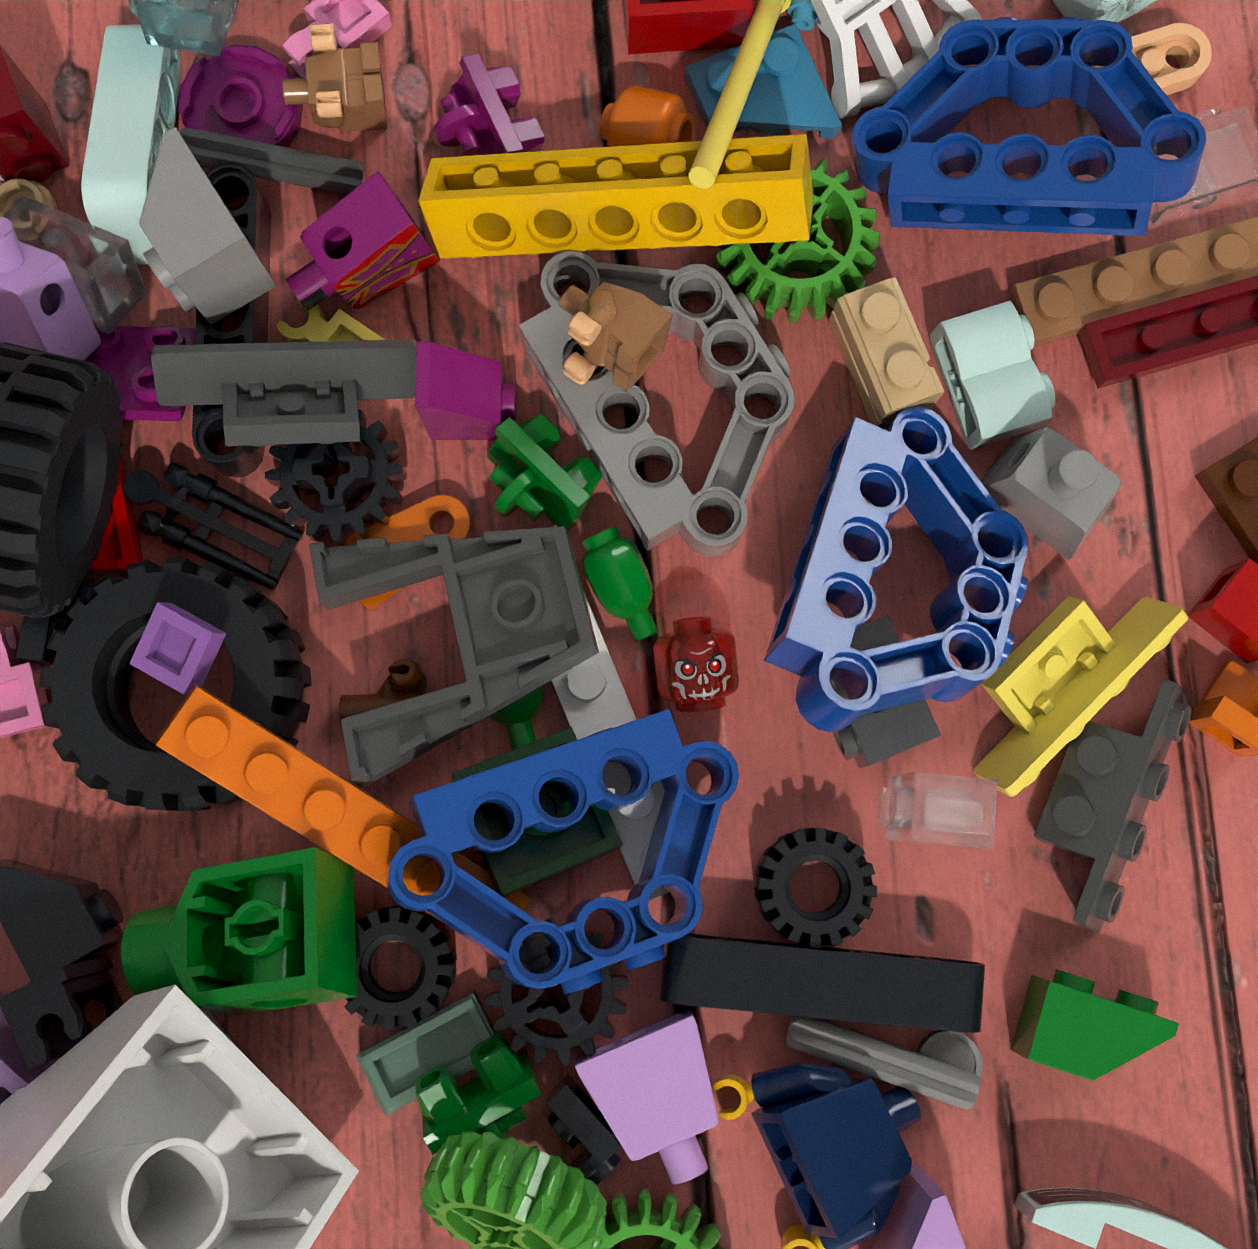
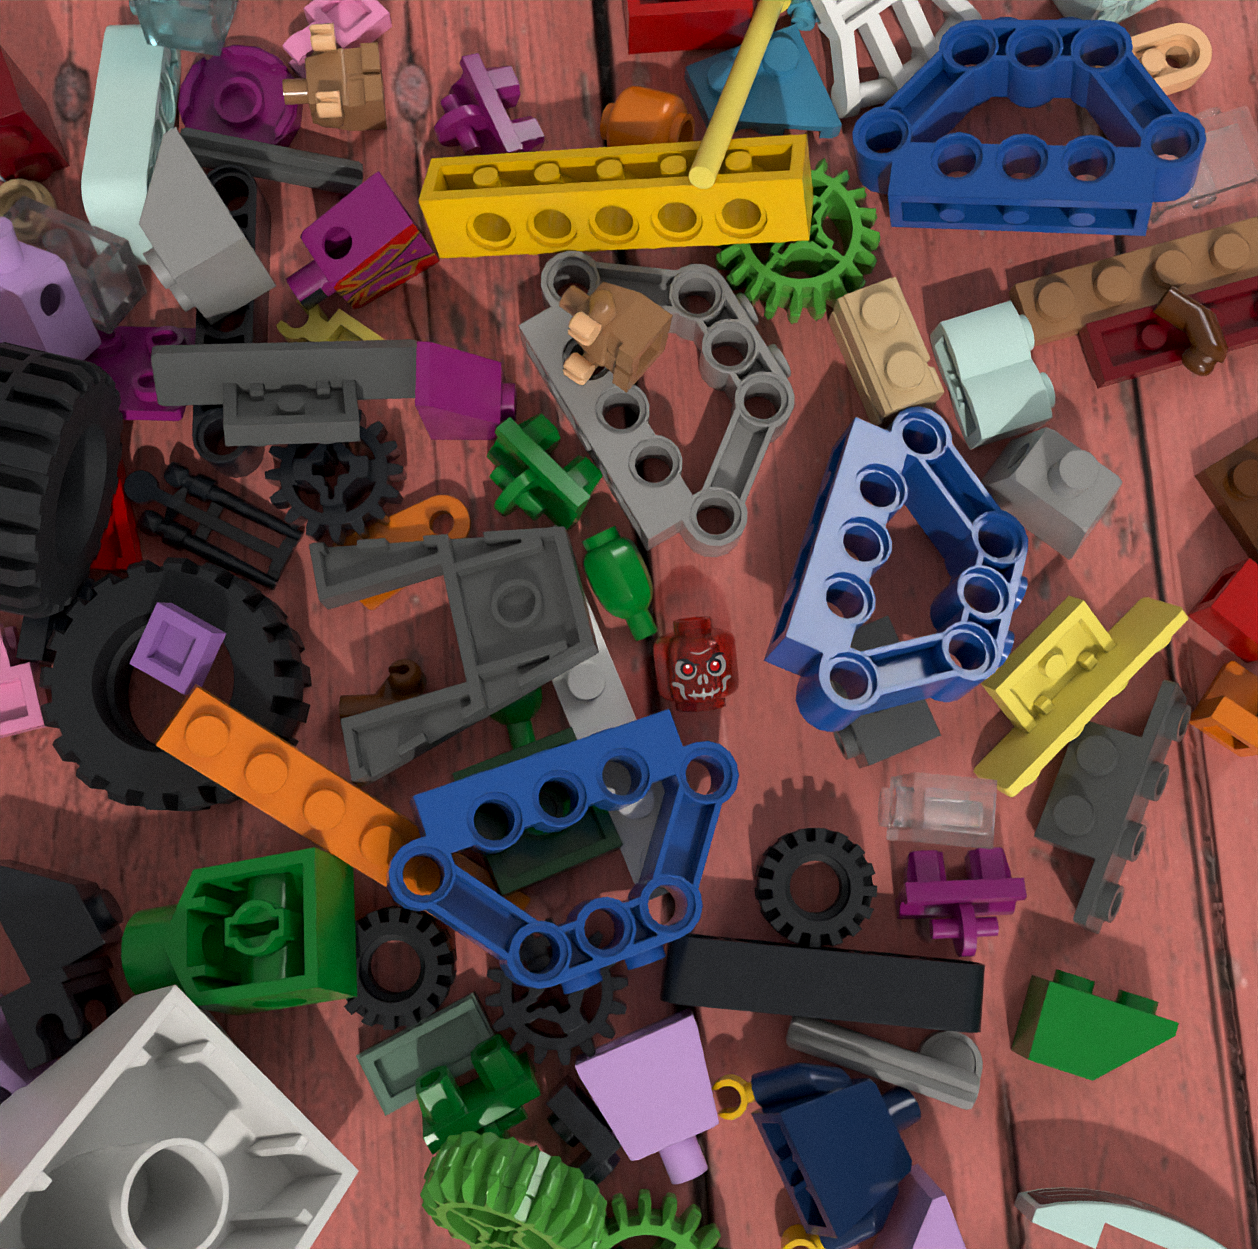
none -> magenta hips [895,847,1027,957]
none -> reddish brown arm [1152,285,1229,377]

